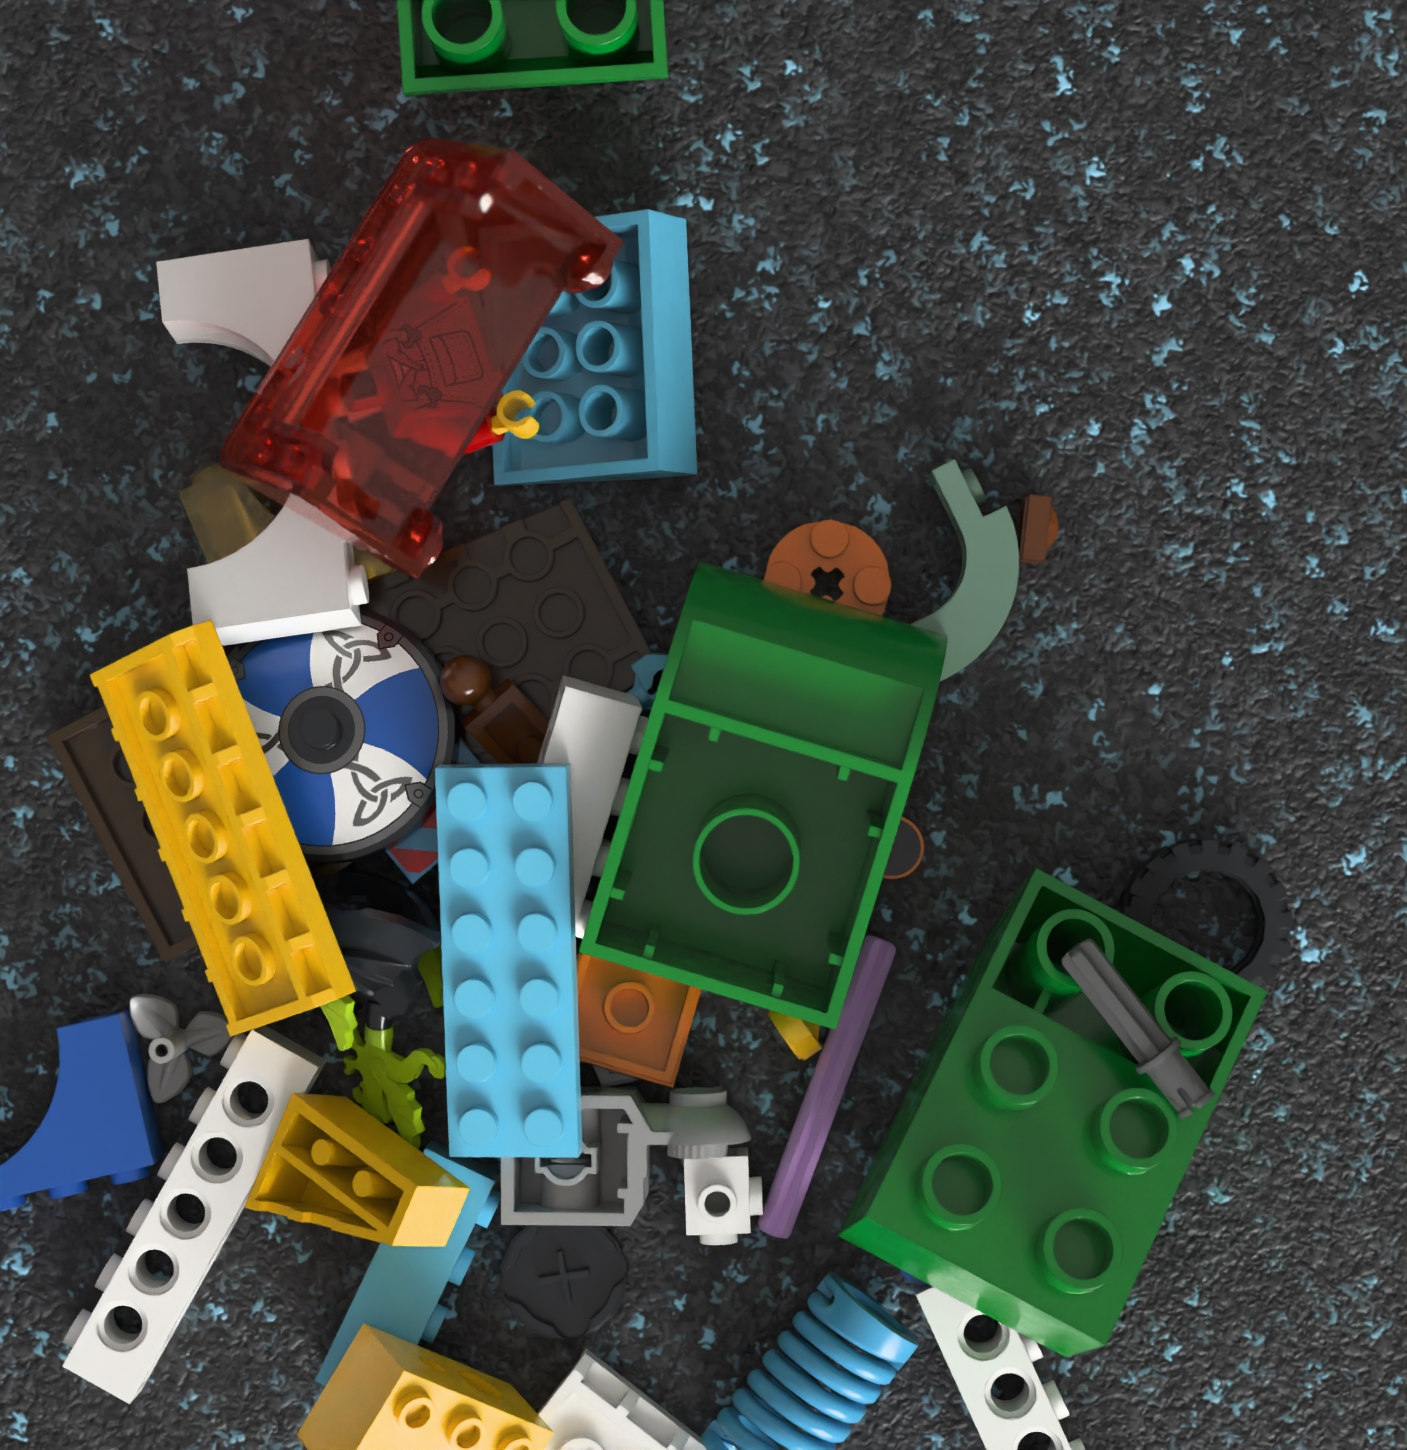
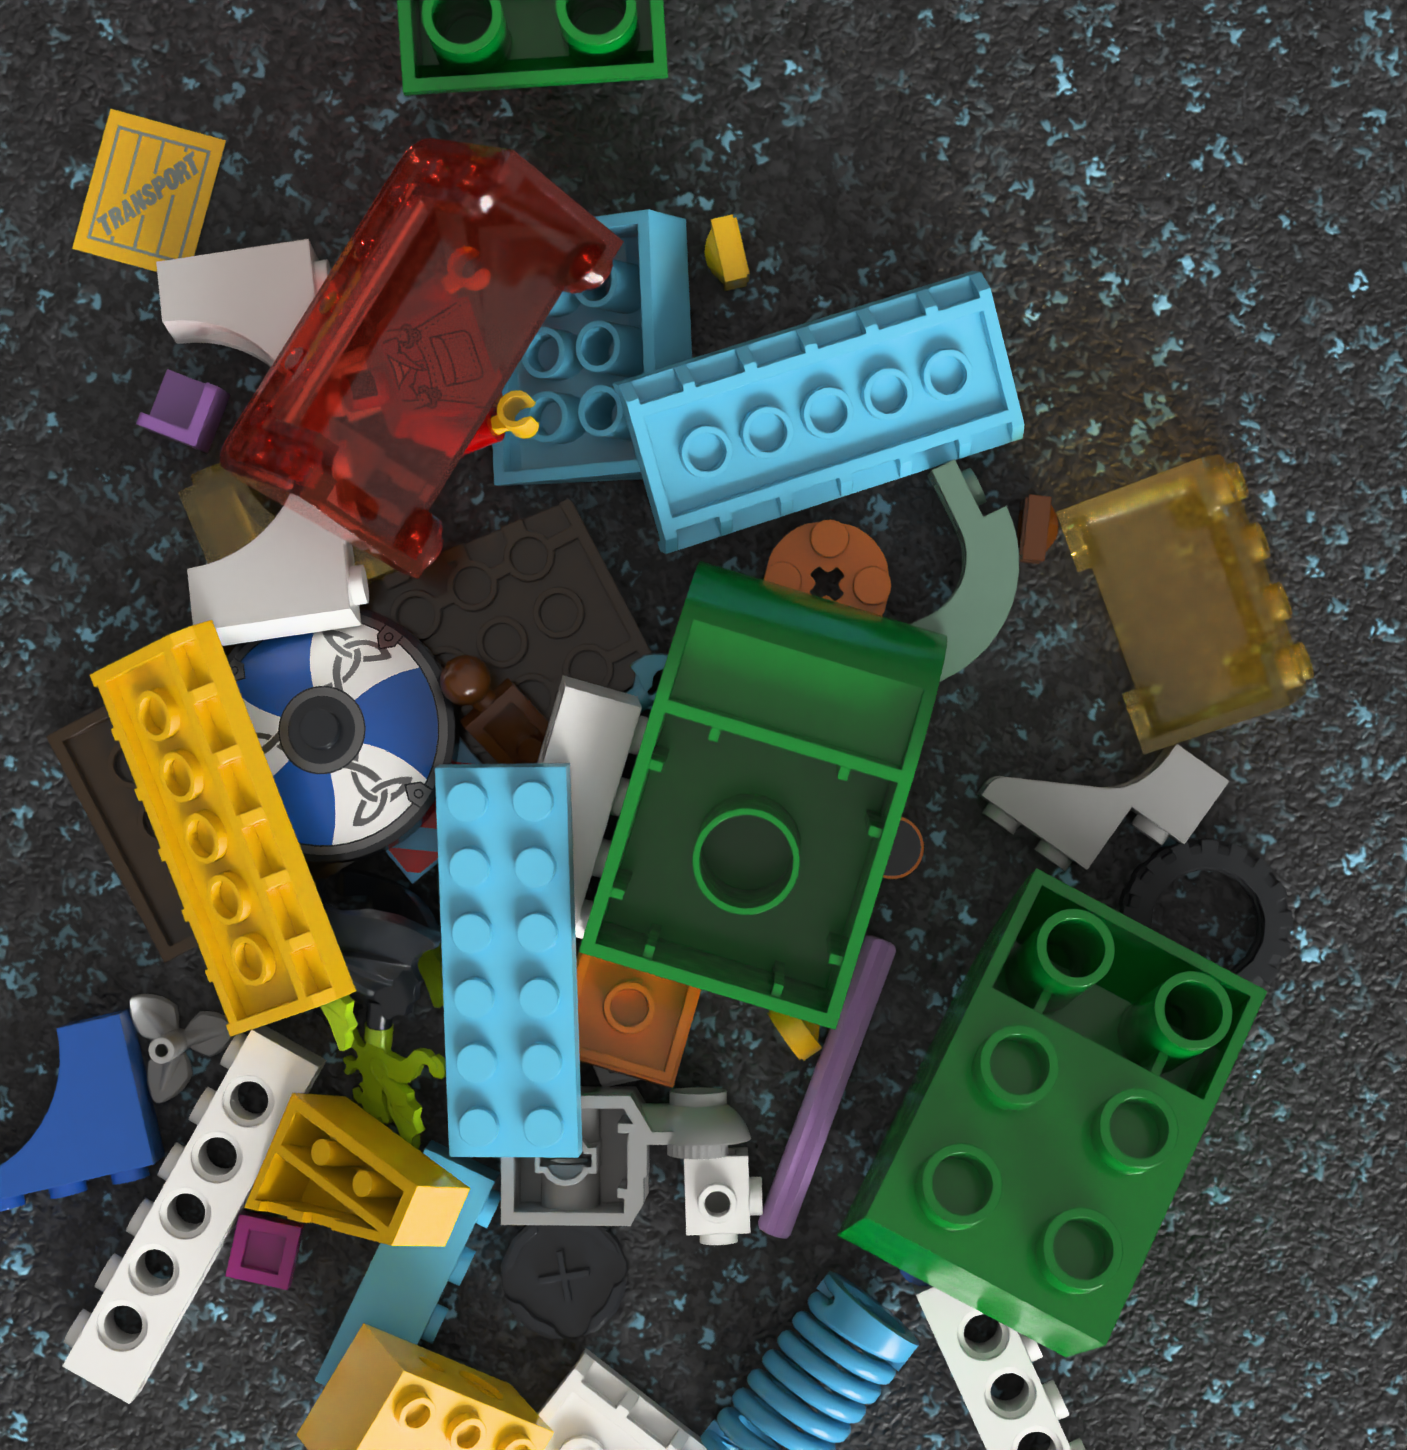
dark grey axle [1061,938,1215,1119] -> none
none -> yellow sticker [72,109,226,272]
none -> medium lavender panel [136,369,230,453]
none -> magenta plate [225,1210,305,1290]
none -> medium azure ladder [612,271,1025,554]
none -> yellow tile [704,214,750,291]
none -> light grey arch [977,743,1229,871]
none -> clear yellow windscreen [1056,454,1314,754]

